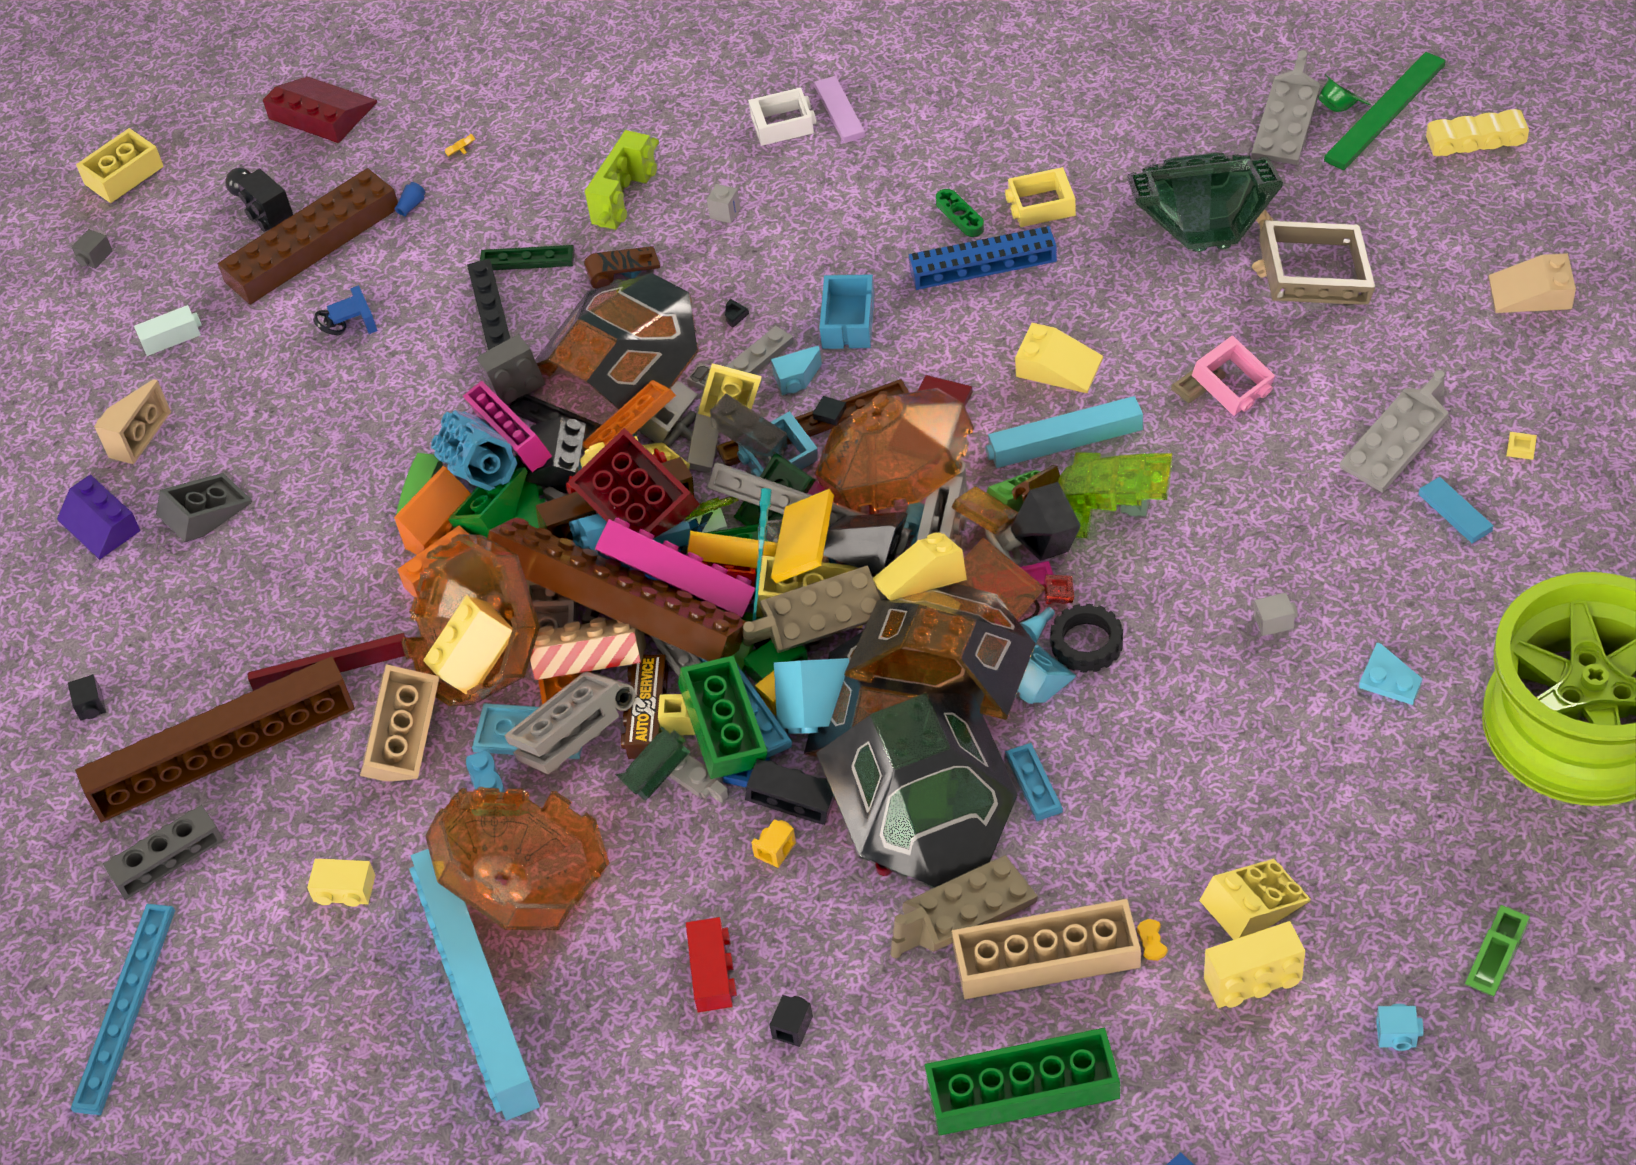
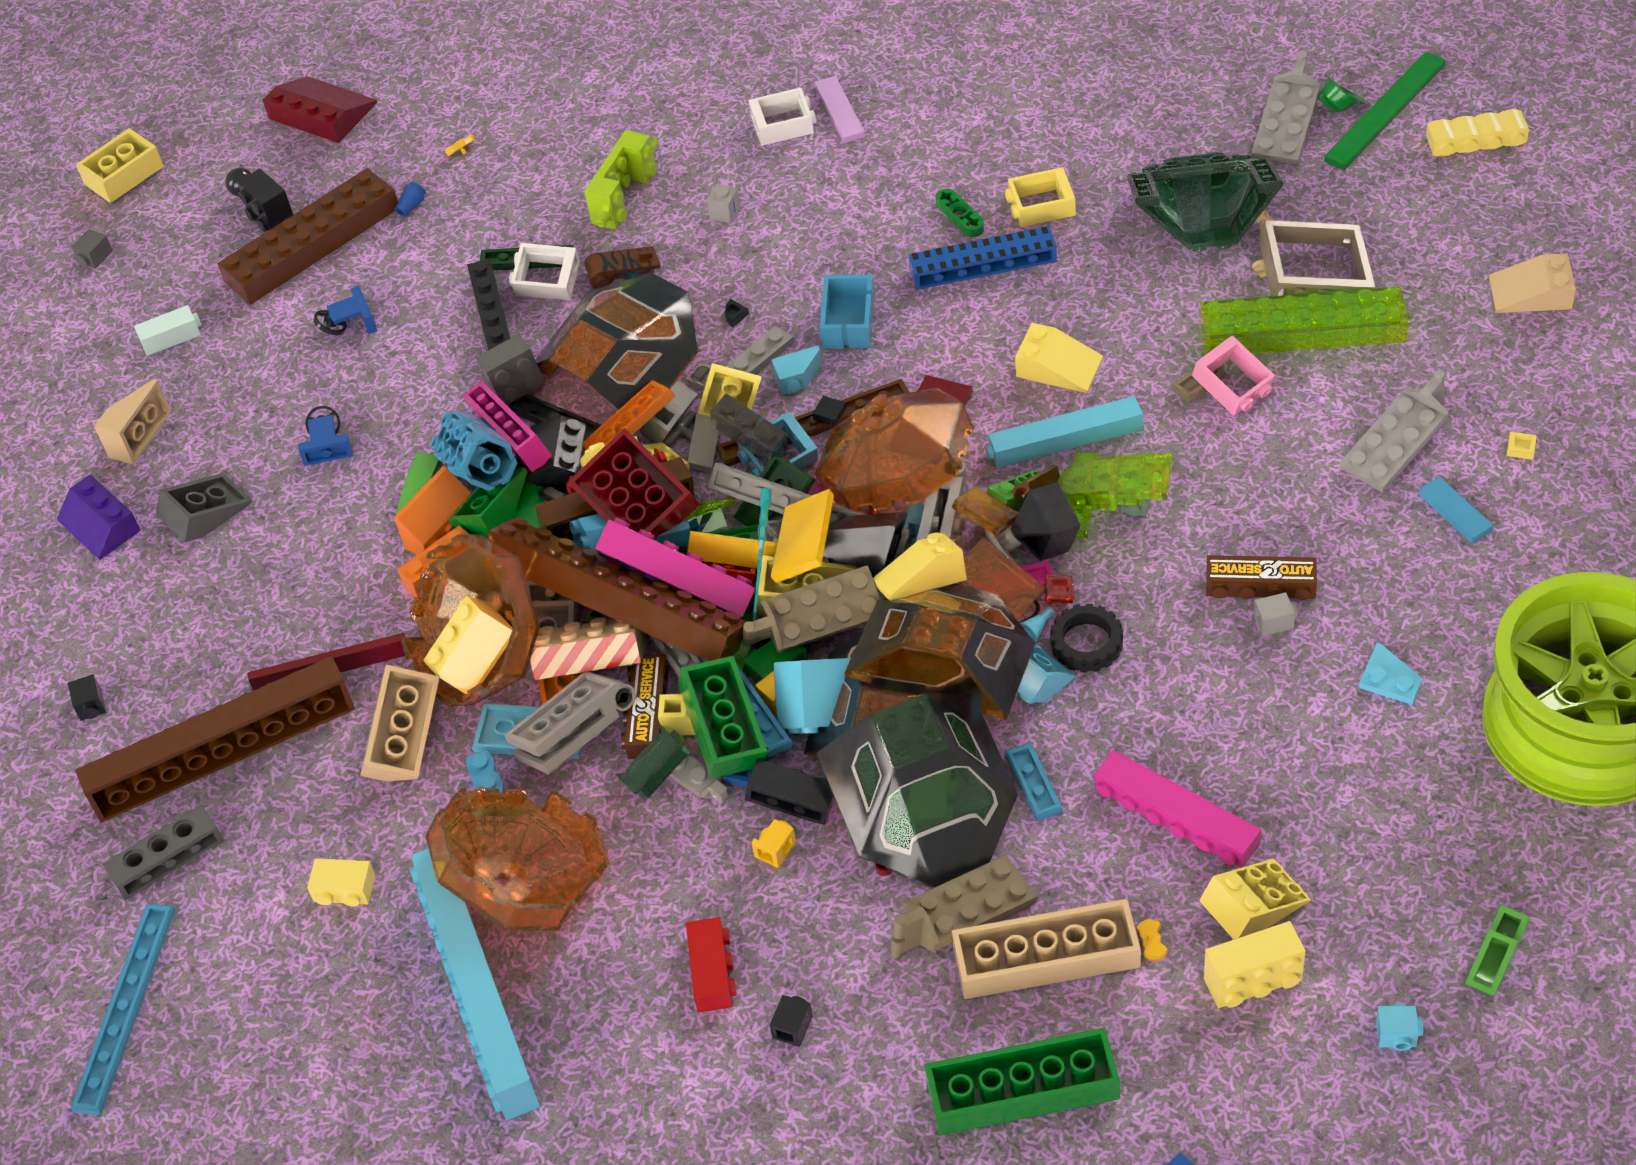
none -> blue piece [298,406,353,466]
none -> white window [509,243,580,300]
none -> dark pink brick [1095,750,1261,868]
none -> clear neon green brick [1199,286,1409,356]
none -> reddish brown brick [1206,555,1317,600]

